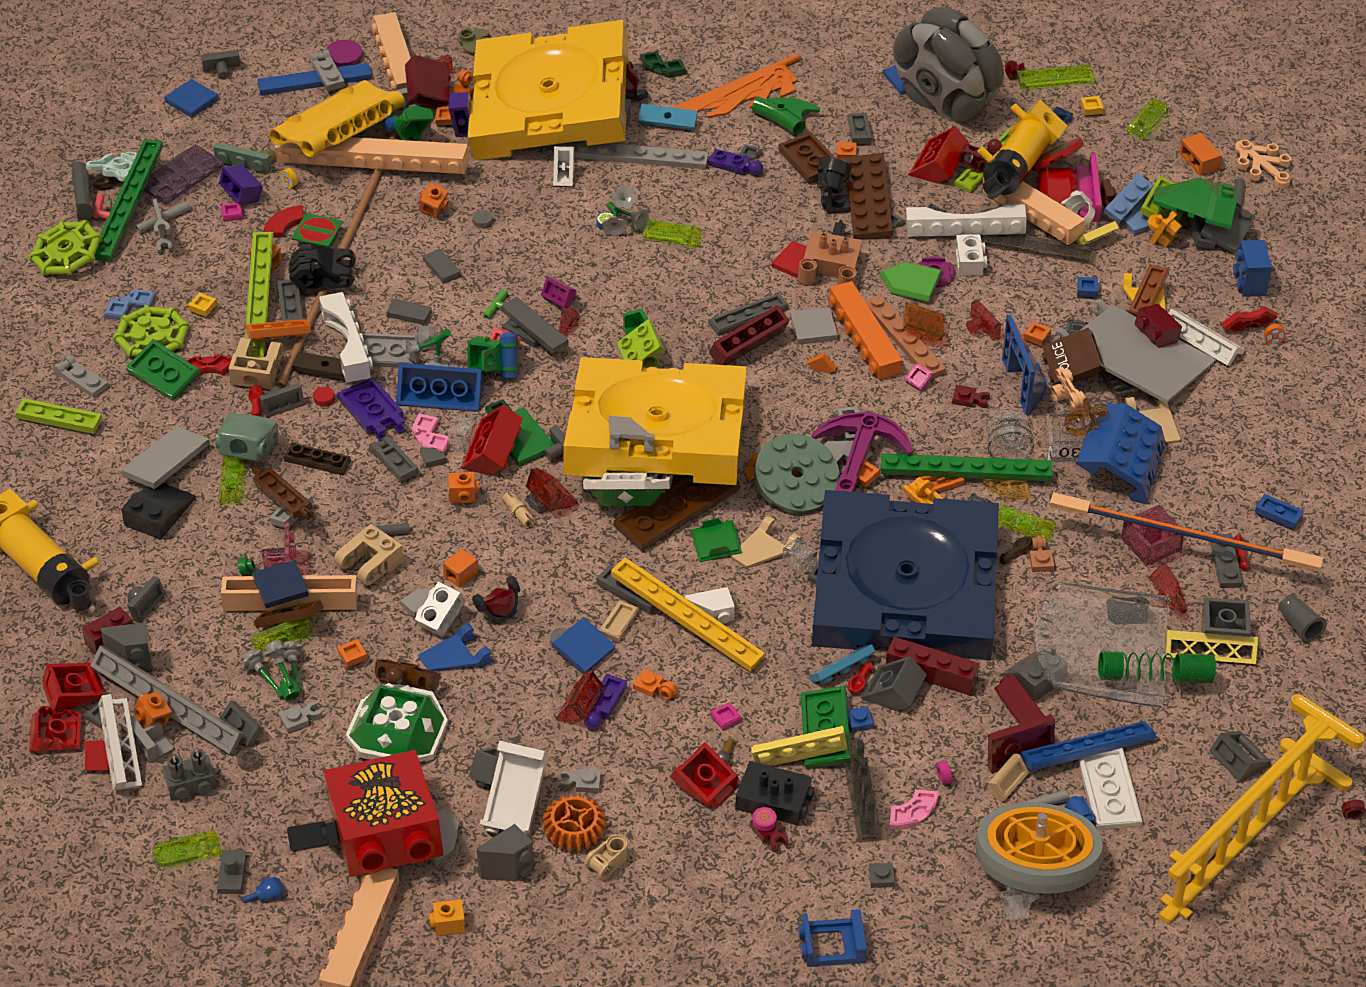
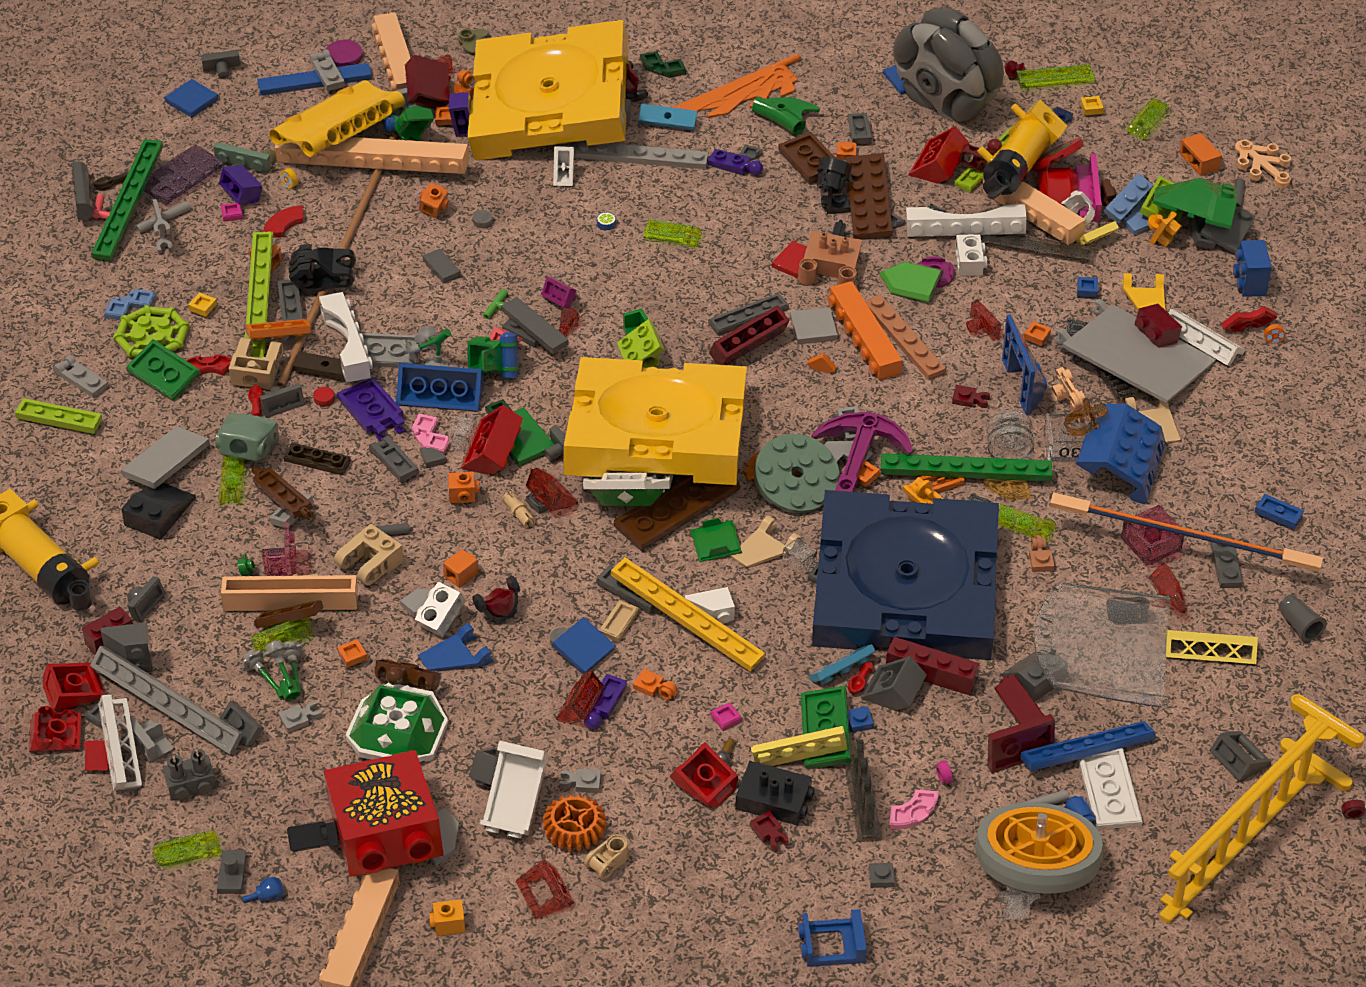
lime plate [29,220,102,276] -> none
light aqua tile [86,152,137,181] -> none
orange brick [133,691,172,729] -> none
clear smoke tile [237,749,261,771] -> none
dark blue tile [252,560,309,608] -> none
piece [291,213,343,248] -> none
dark grey tile [386,299,432,325] -> none
dark grey slope [477,824,534,882] -> none
light grey plant [602,186,649,237] -> none
light grey flag [608,416,655,452] -> none
dark pink tile [753,807,776,831] -> none
clear orange tile [903,302,944,341] -> none
tile [905,363,934,391] -> none
tan tile [988,754,1029,802] -> none
dark brown piece [999,536,1032,564] -> none
reddish brown brick [1041,328,1106,385] -> none
green piece [1098,651,1216,683] -> none
dark orange tile [1128,264,1169,317] -> none
dark grey slope [1201,597,1251,637] -> none
red piece [1233,534,1250,570] -> none
none -> clear red tile [516,859,575,919]

